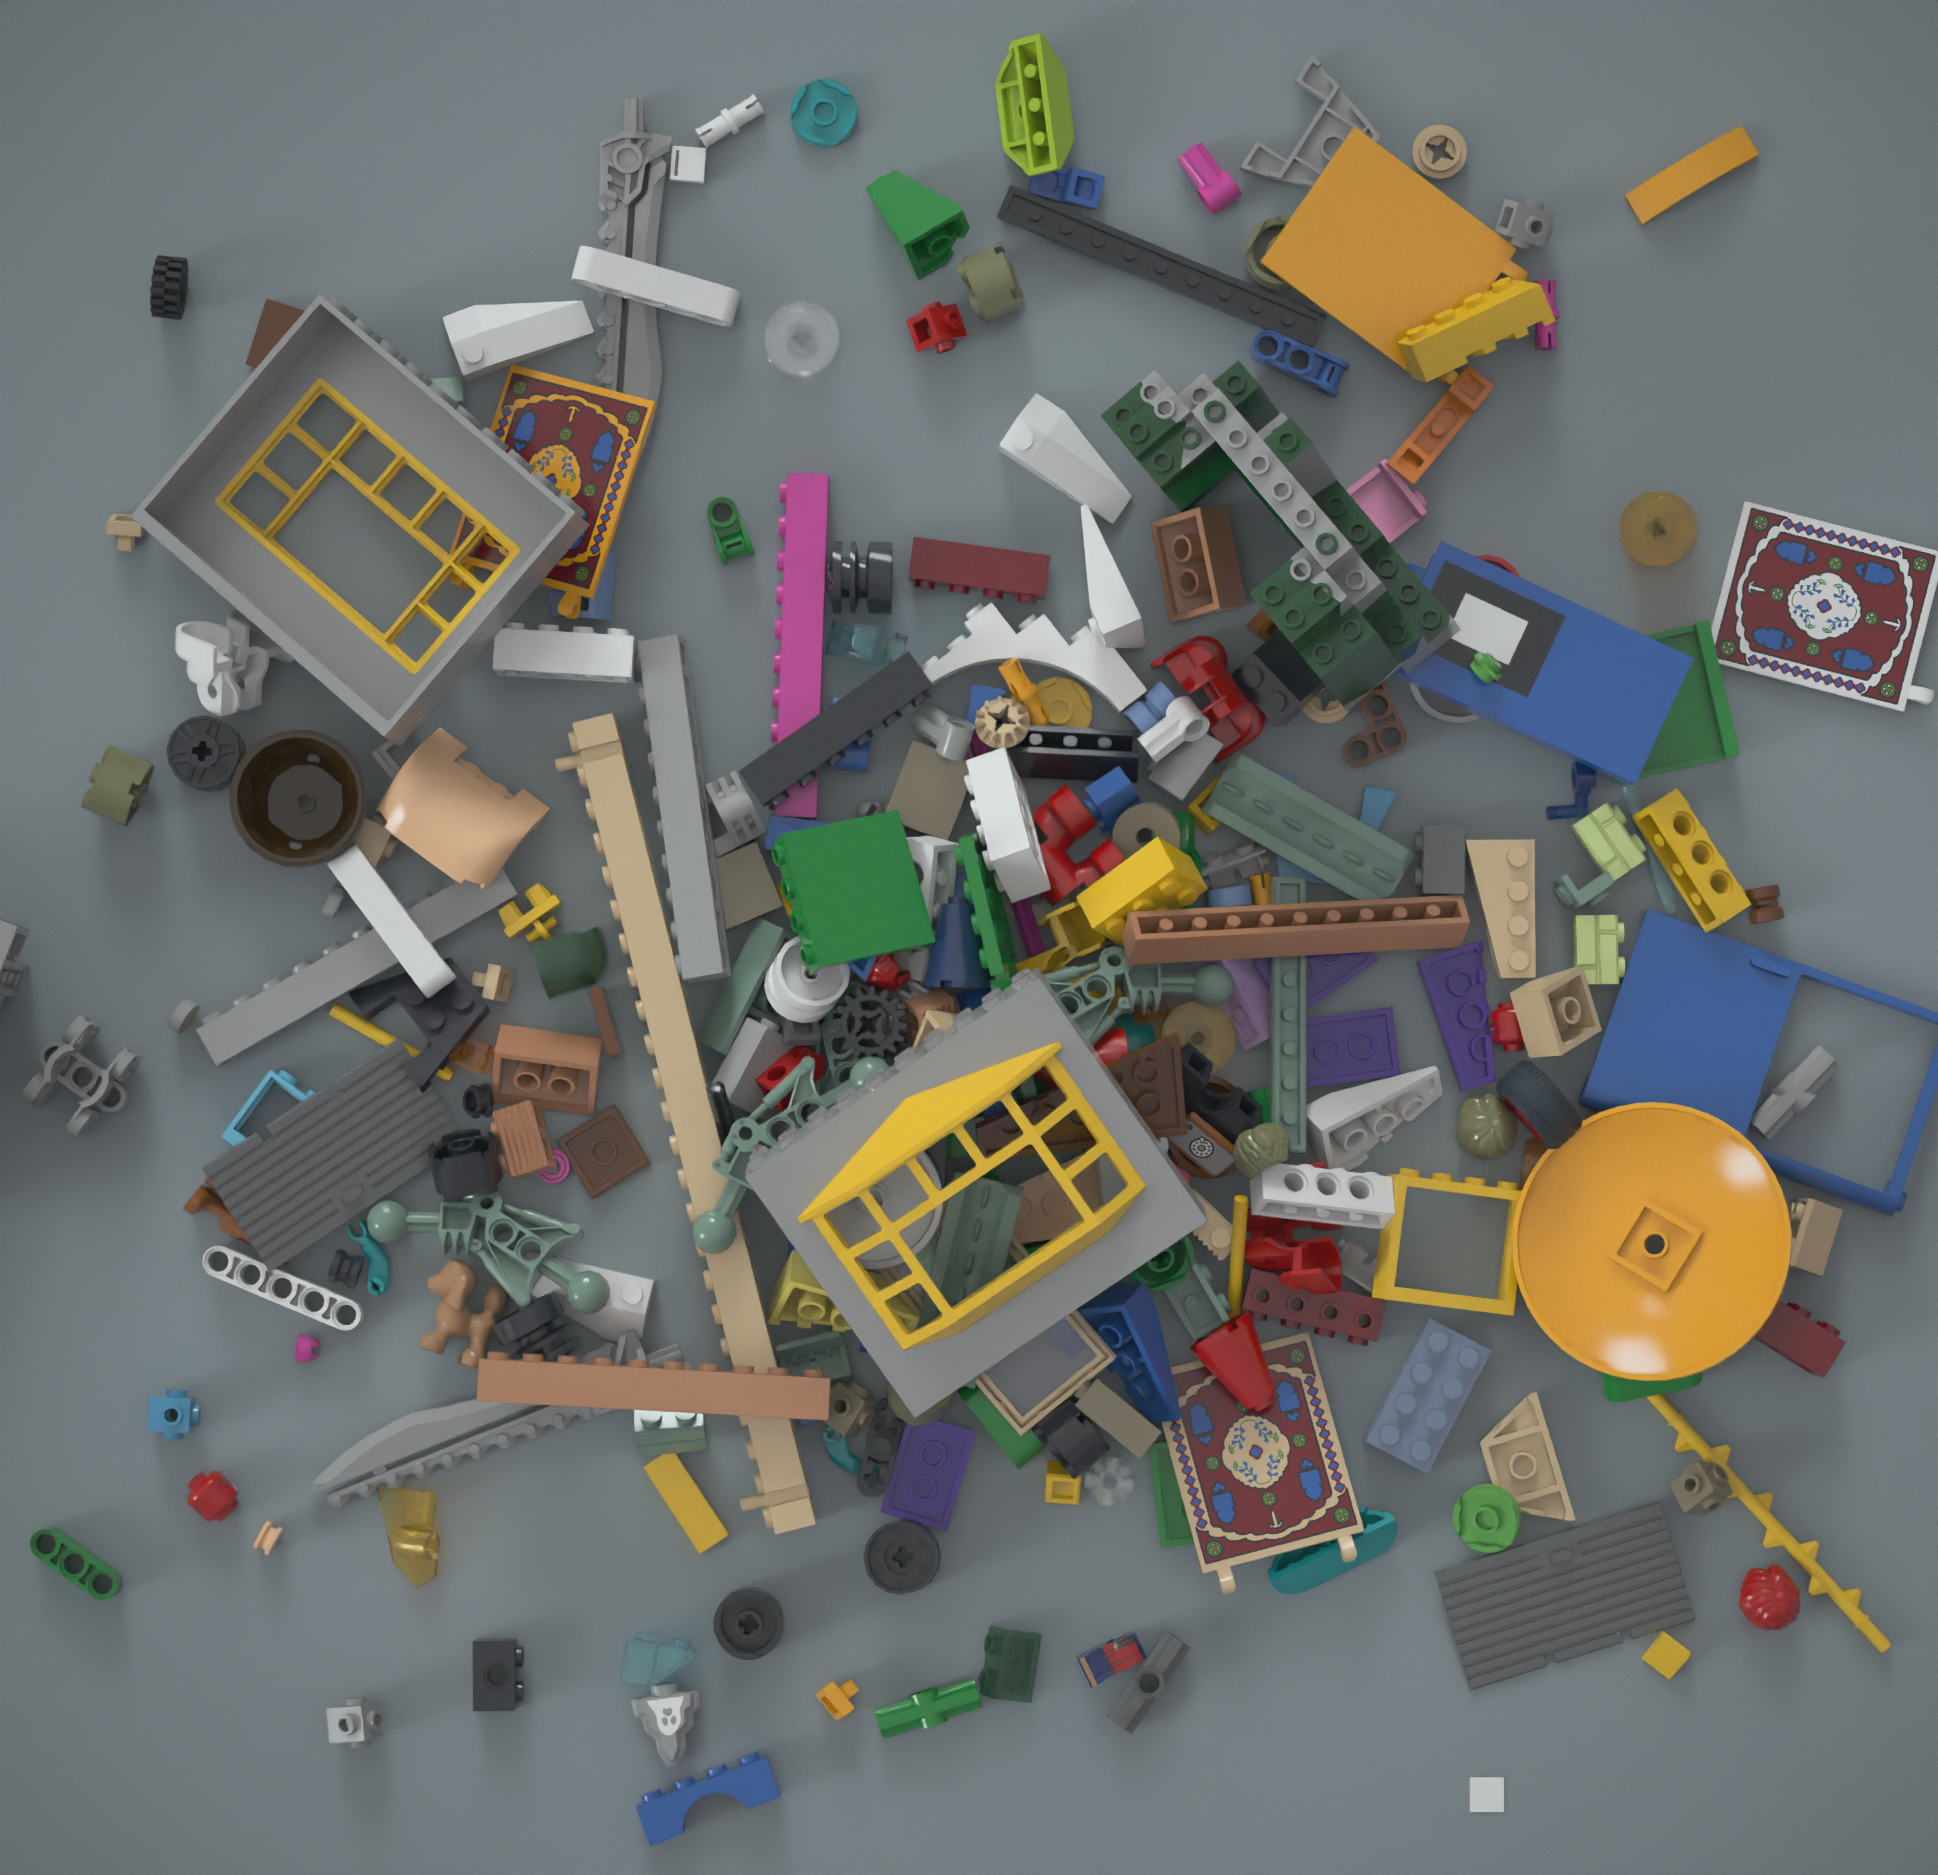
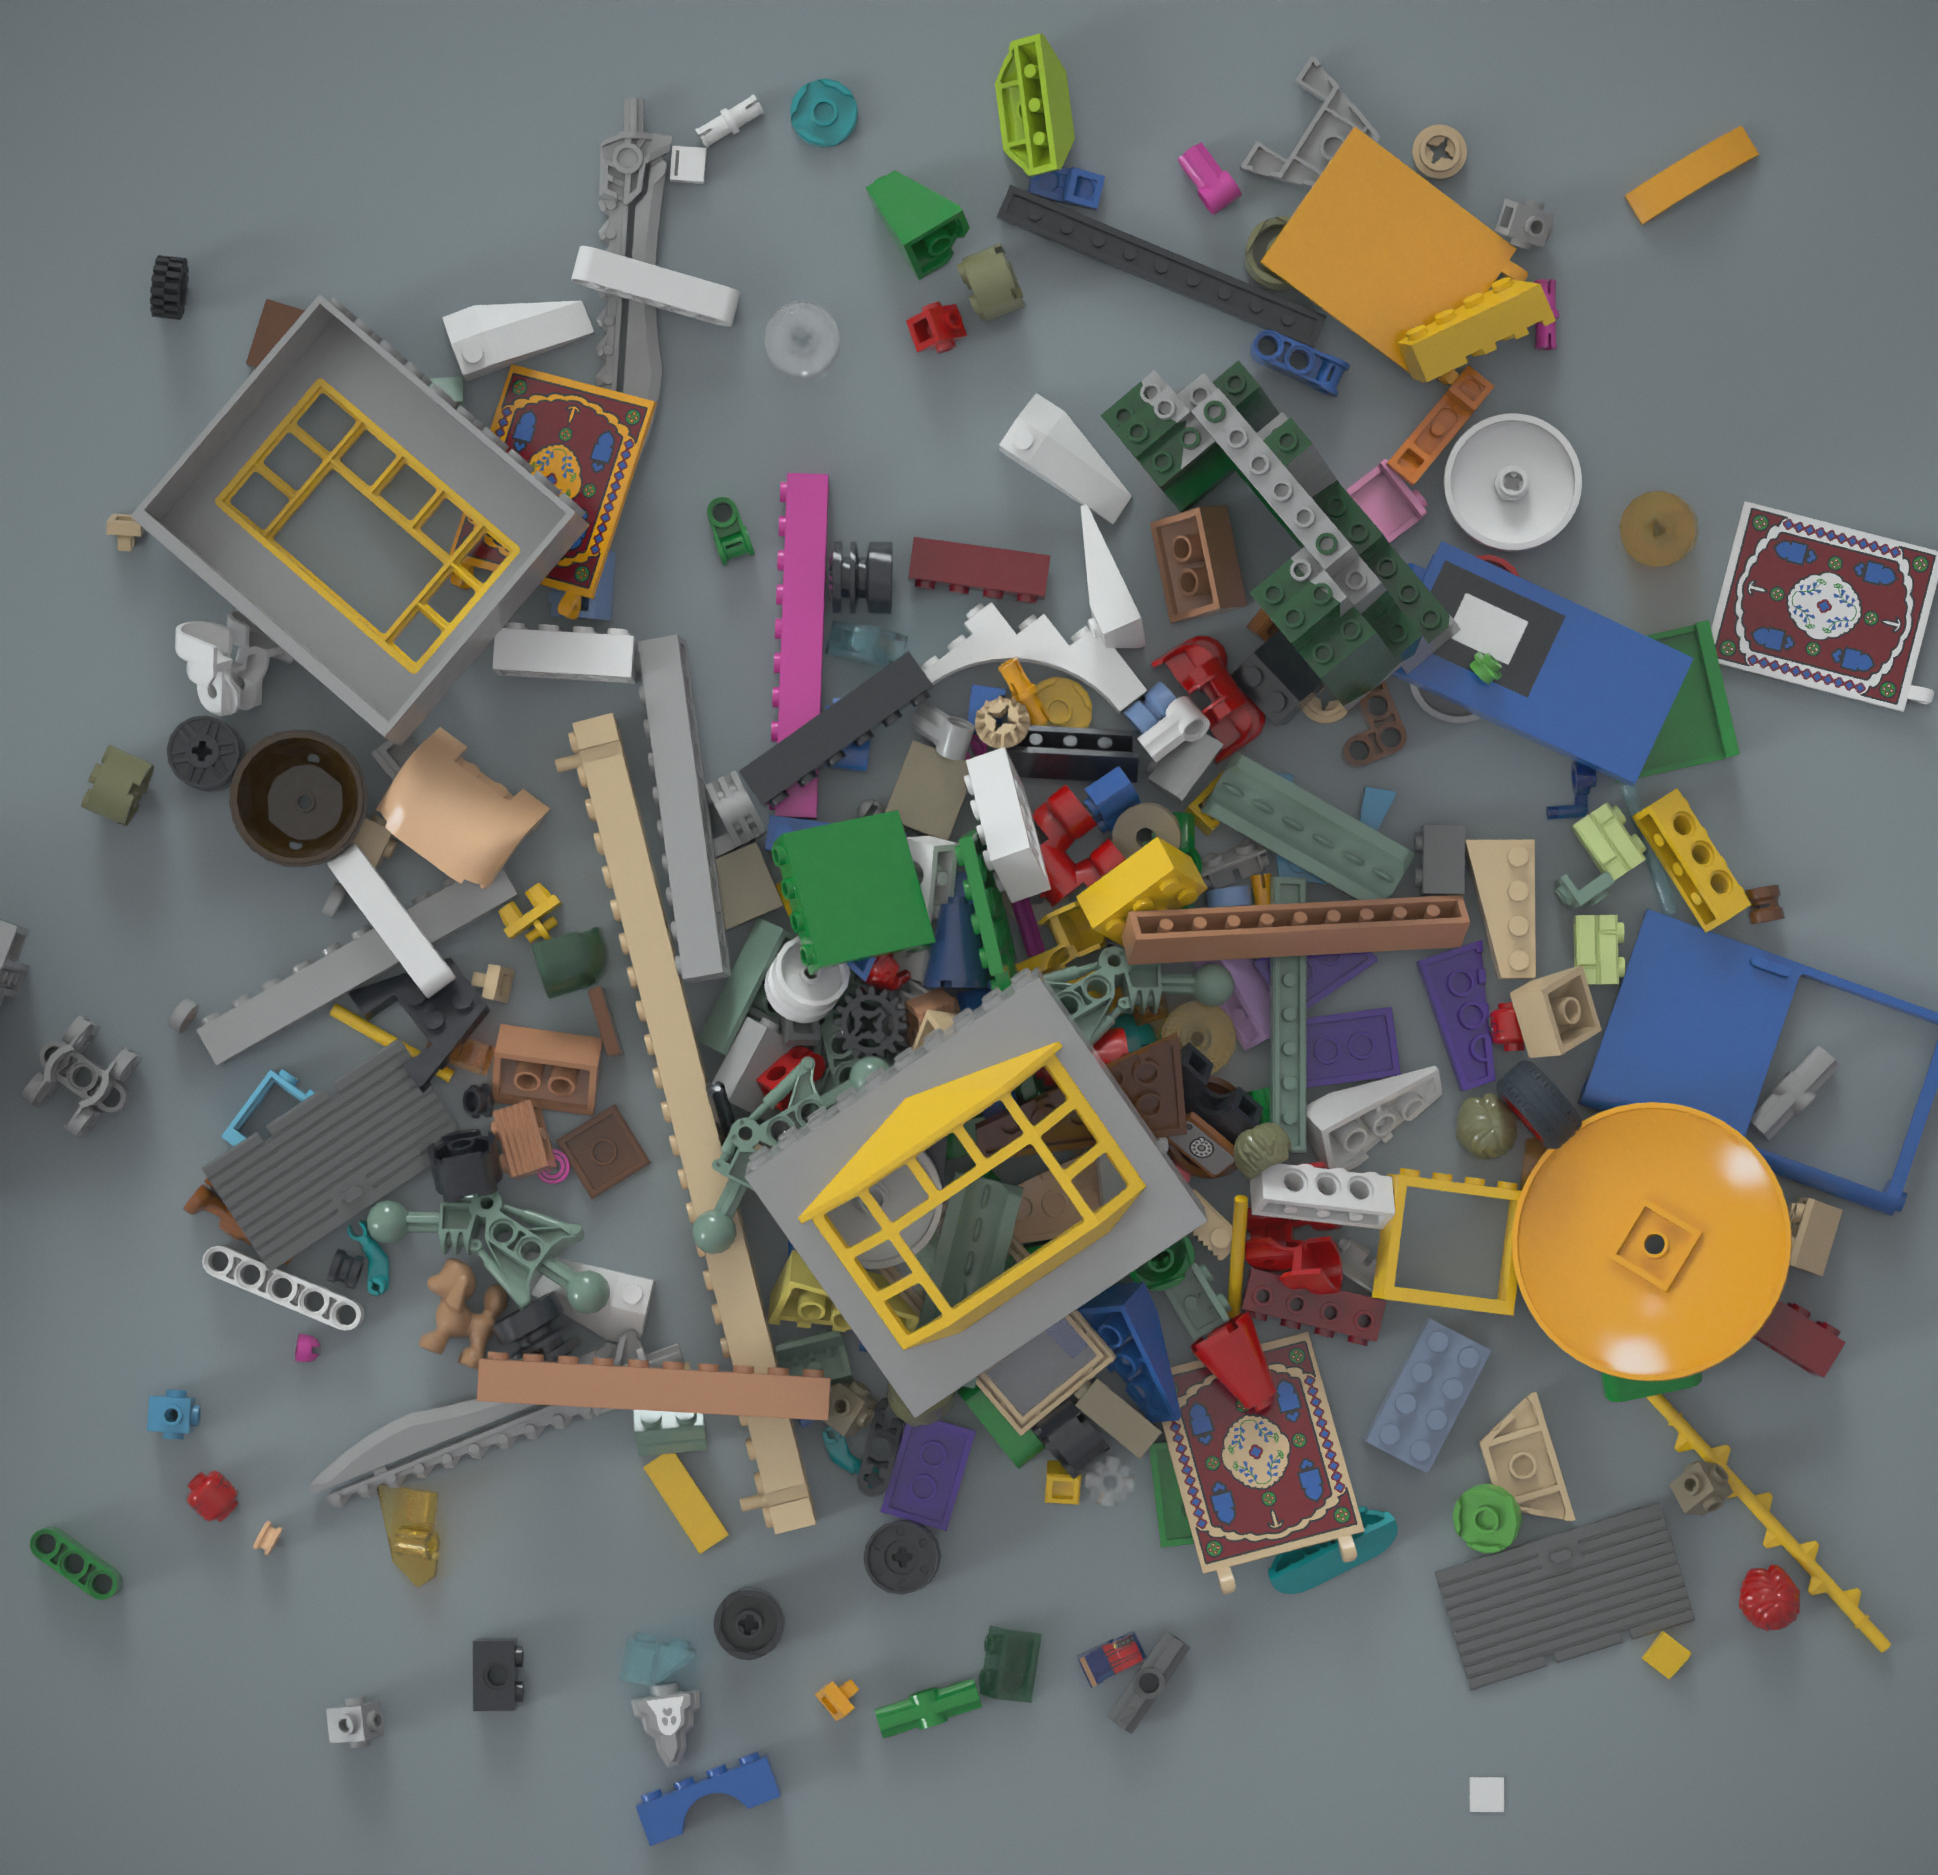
none -> white dish [1443,413,1582,552]

